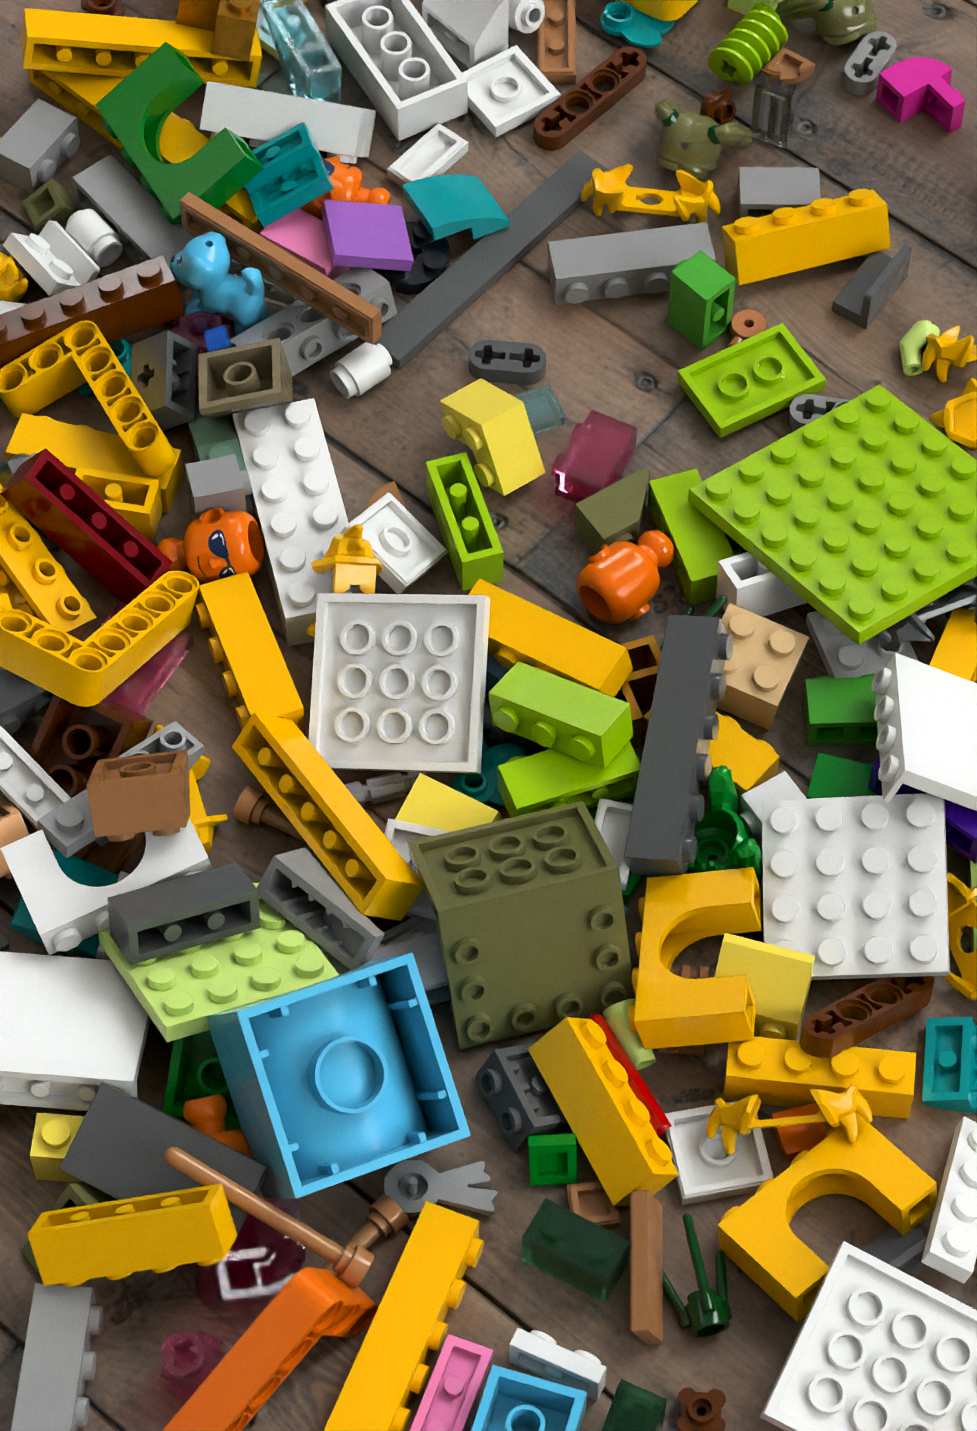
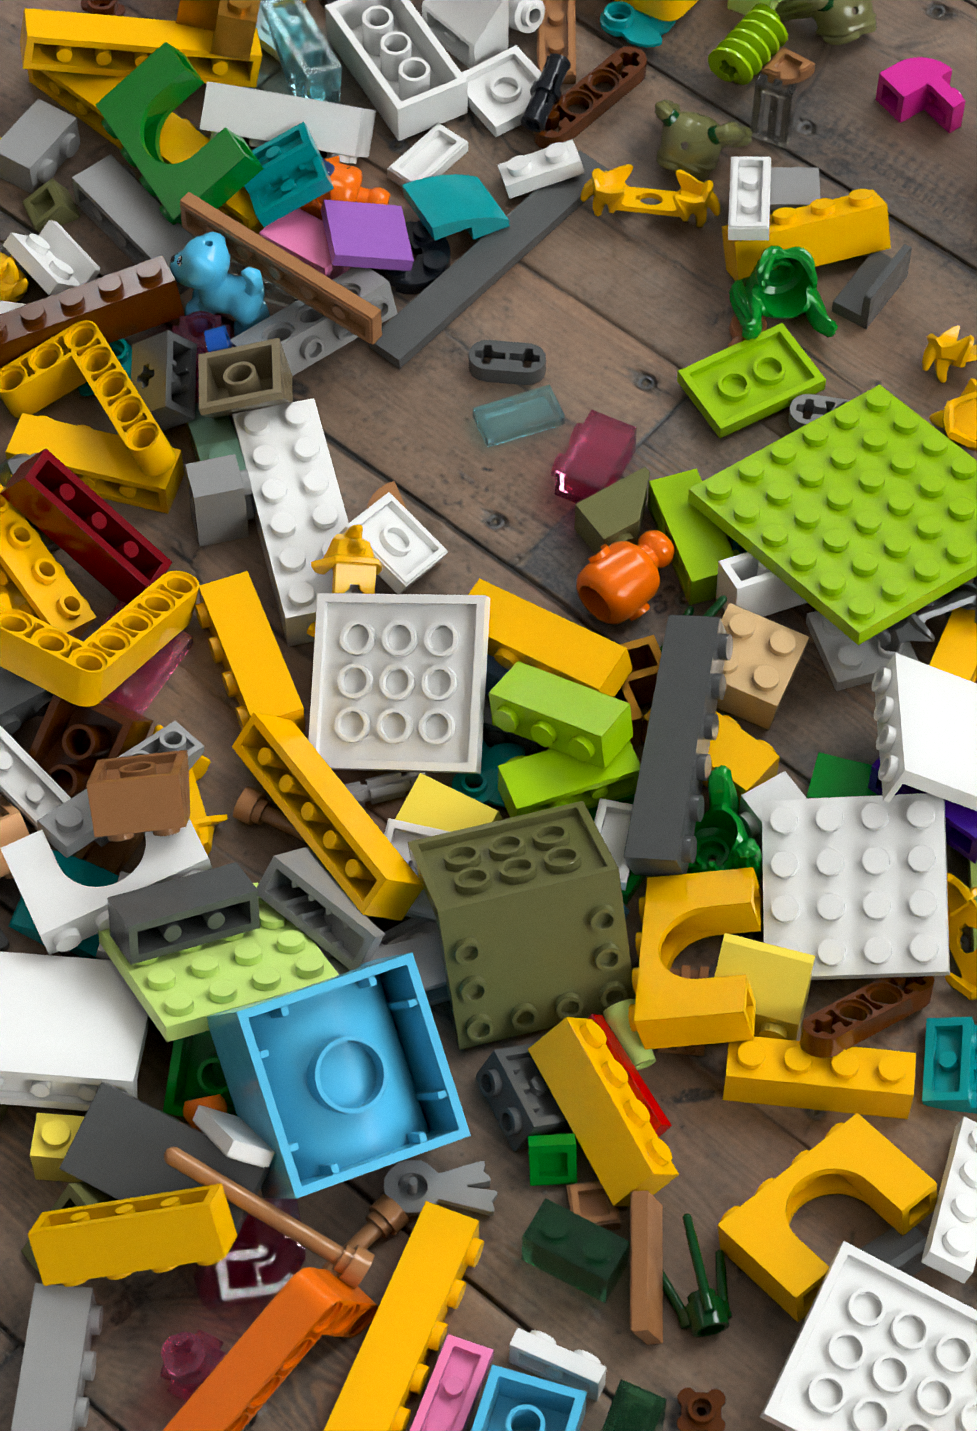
white brick [65,209,123,267] -> none
yellow brick [75,467,163,543] -> none
orange piece [156,508,264,584] -> none
white brick [329,342,393,399] -> none
lime brick [426,452,504,591] -> none
light yellow brick [440,378,546,496] -> none
light grey brick [547,222,716,305] -> none
white tile [665,1101,774,1205] -> none
bright green brick [668,250,736,351] -> none
reddish brown plate [700,87,736,125] -> none
yellow piece [706,1084,873,1155] -> none
orange tile [771,1102,827,1161] -> none
bright green brick [802,674,878,747] -> none
light grey beam [843,31,897,96] -> none
yellowish green arm [899,320,940,376] -> none
none -> white tile [192,1105,275,1168]
none -> white plate [498,139,585,199]
none -> black pin [520,53,571,132]
none -> white tile [728,157,771,240]
none -> green hair [729,246,838,340]

